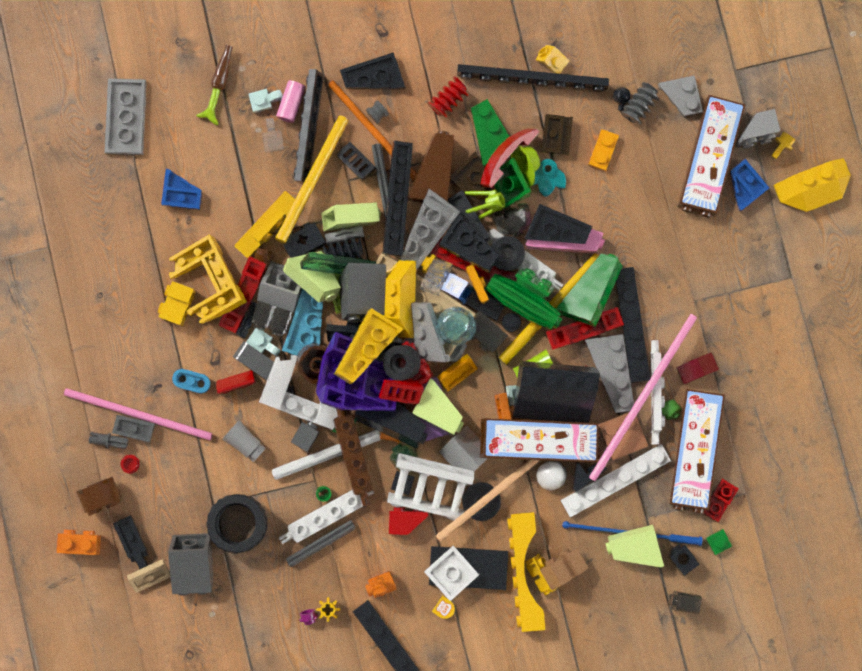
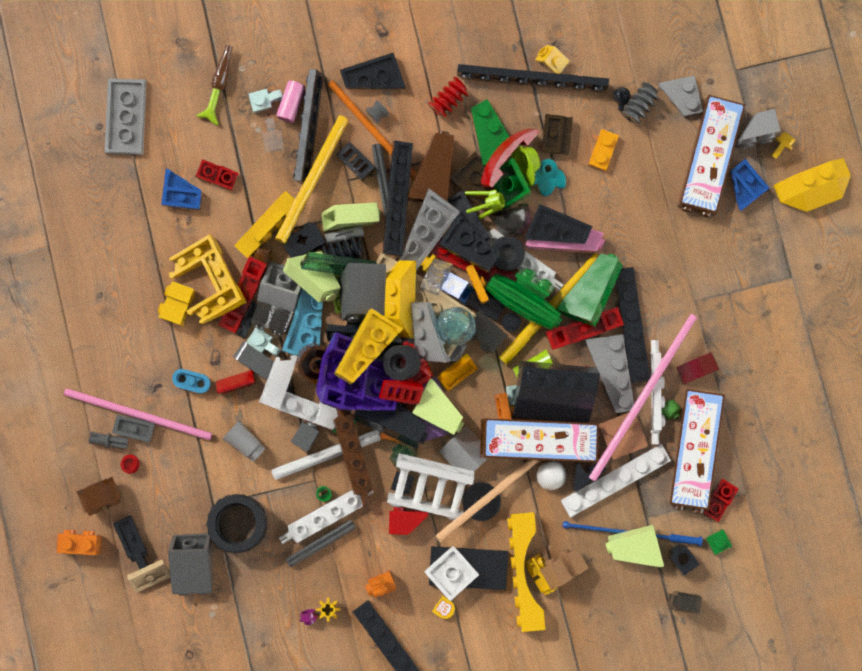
none -> red slope [195,159,239,191]

